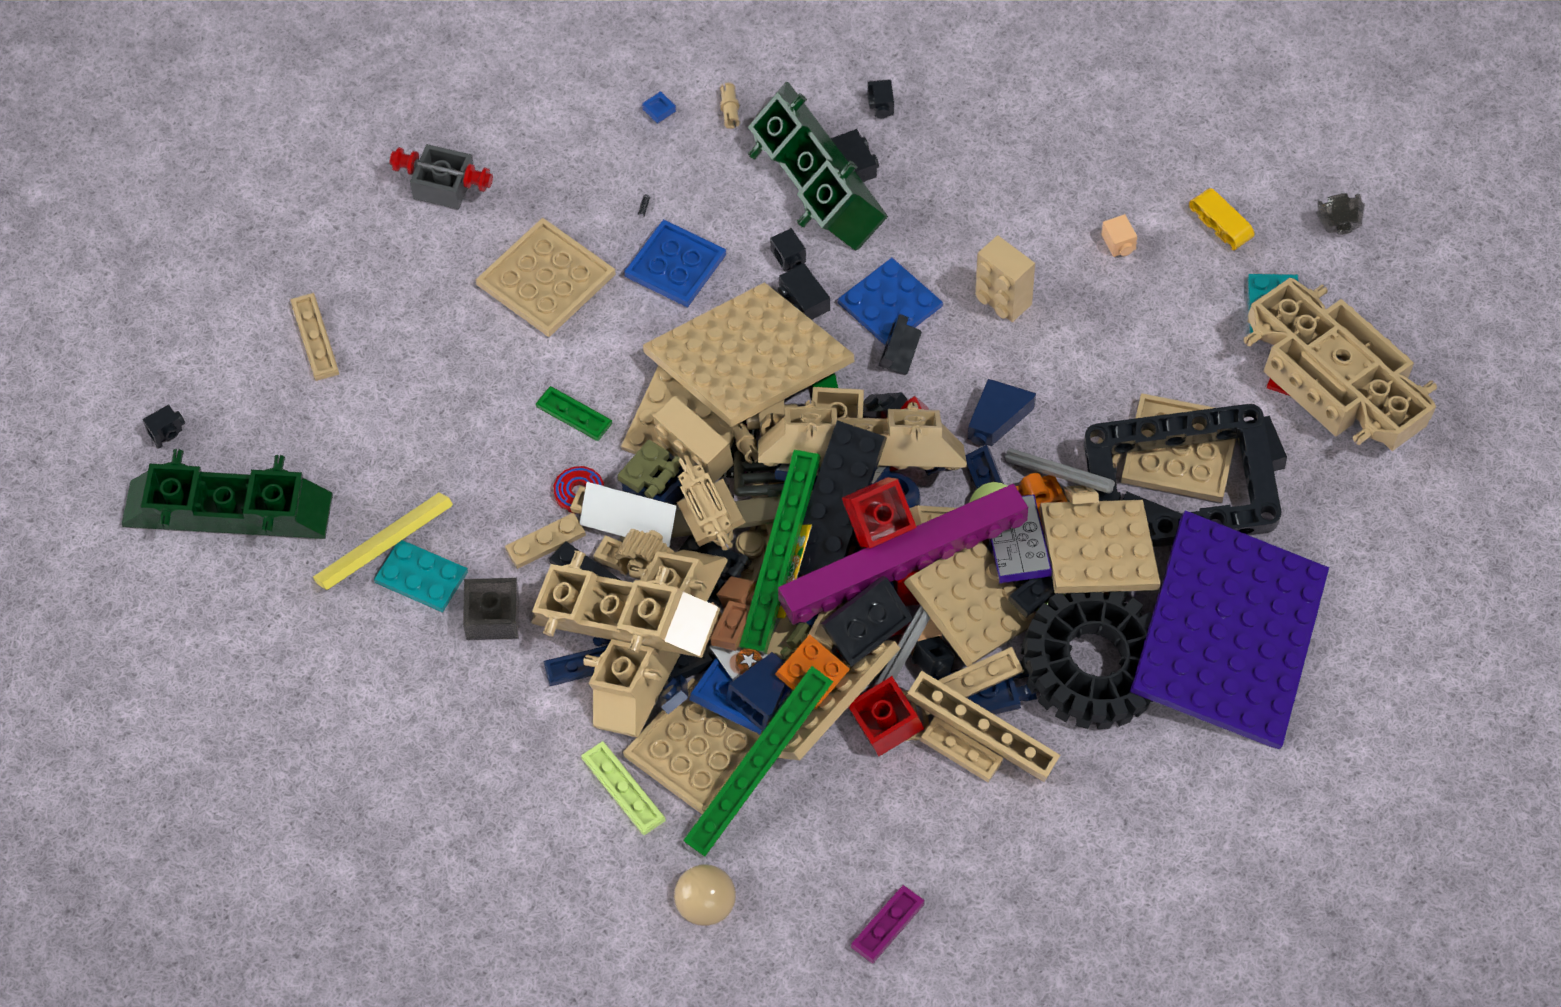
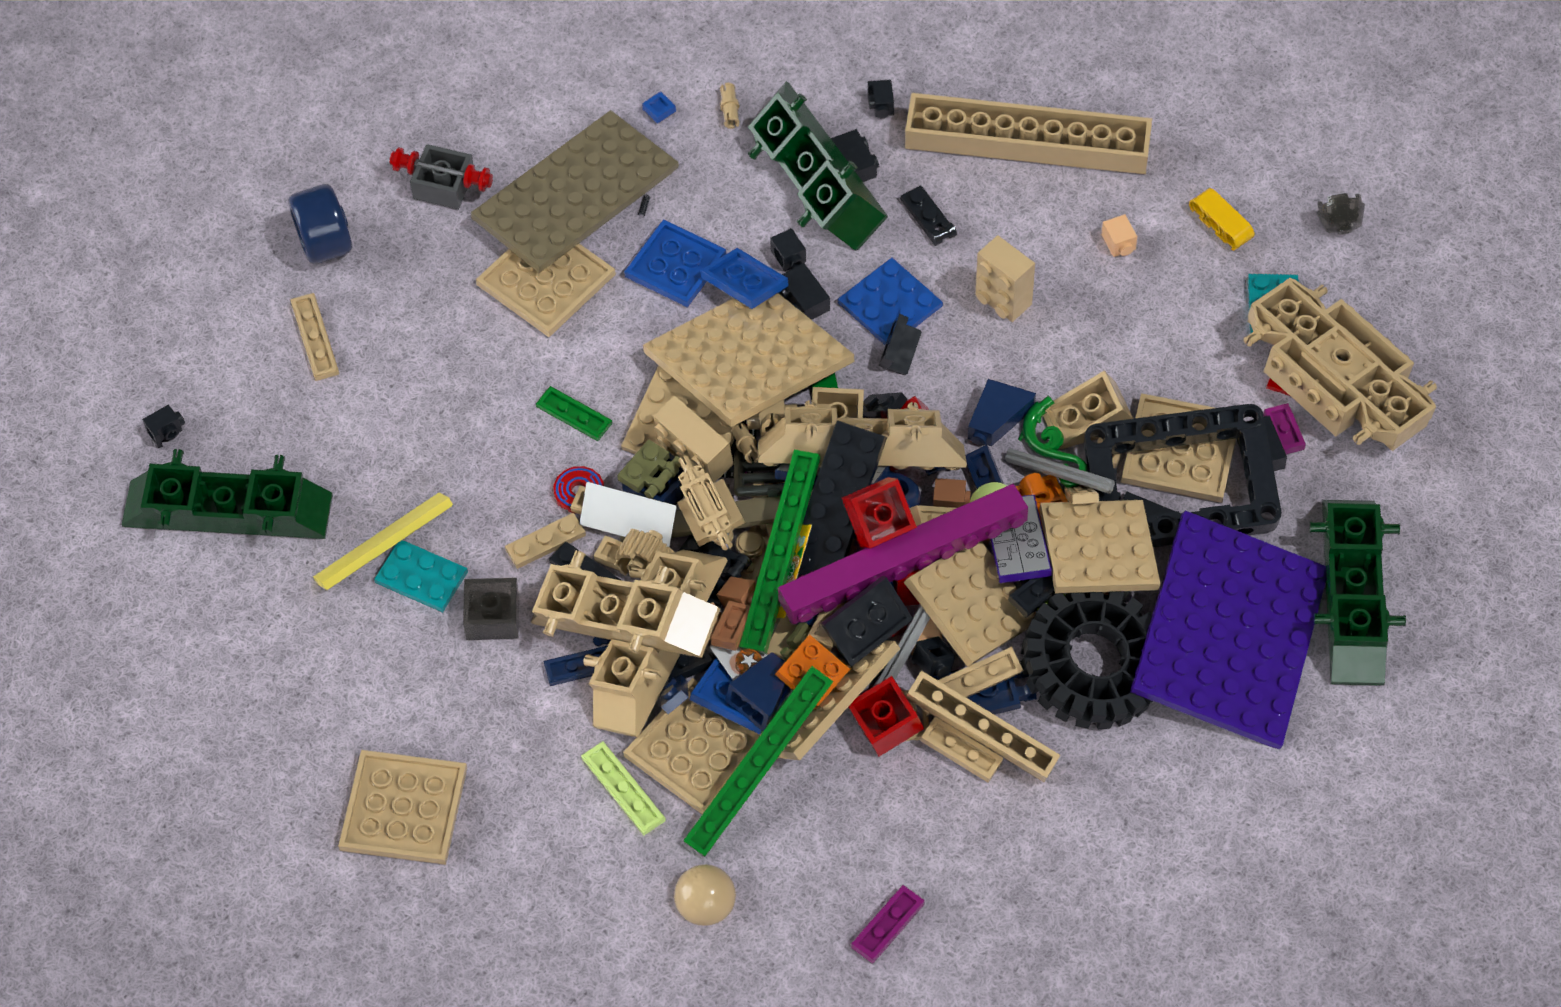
none -> dark blue wheel [288,184,352,264]
none -> tan plate [338,750,467,865]
none -> dark tan plate [471,110,679,273]
none -> blue plate [701,248,788,309]
none -> black plate [900,185,957,246]
none -> tan brick [905,93,1152,174]
none -> nougat brick [933,478,971,508]
none -> green plant [1018,395,1089,488]
none -> tan slope [1043,370,1133,450]
none -> magenta plate [1263,403,1306,454]
none -> dark green piece [1309,499,1406,686]

